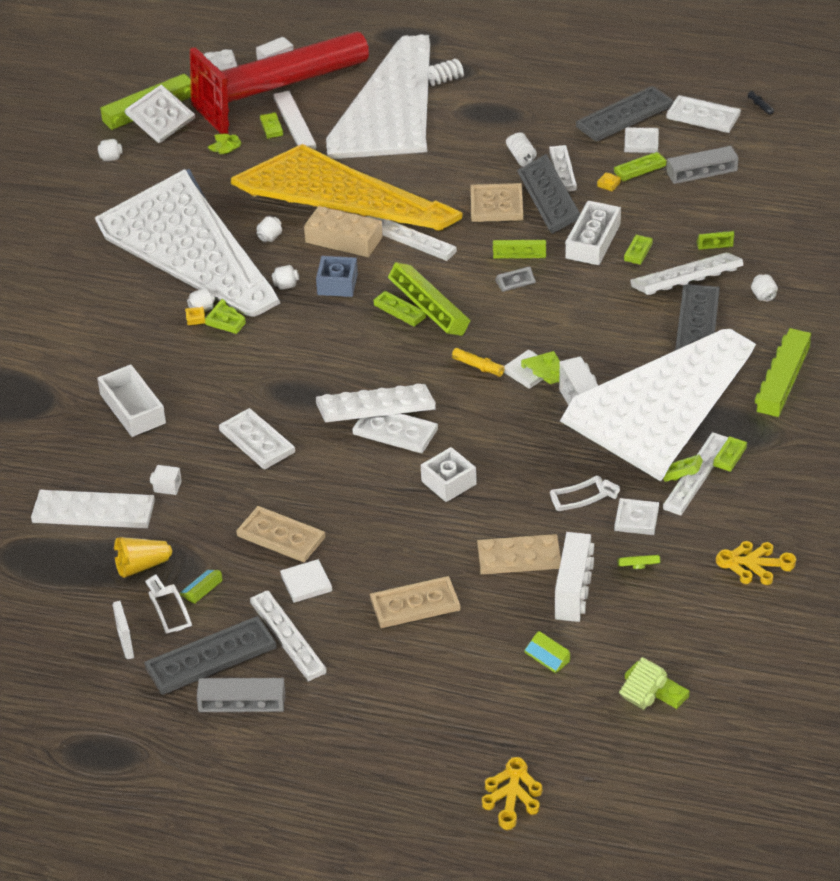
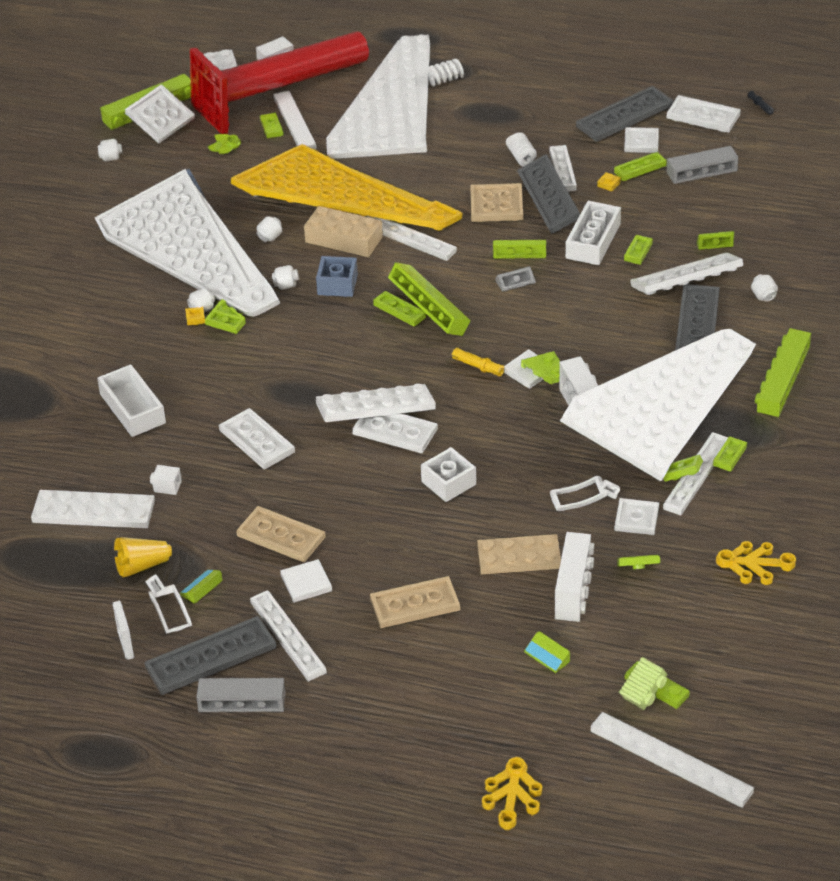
none -> white plate [591,712,754,808]

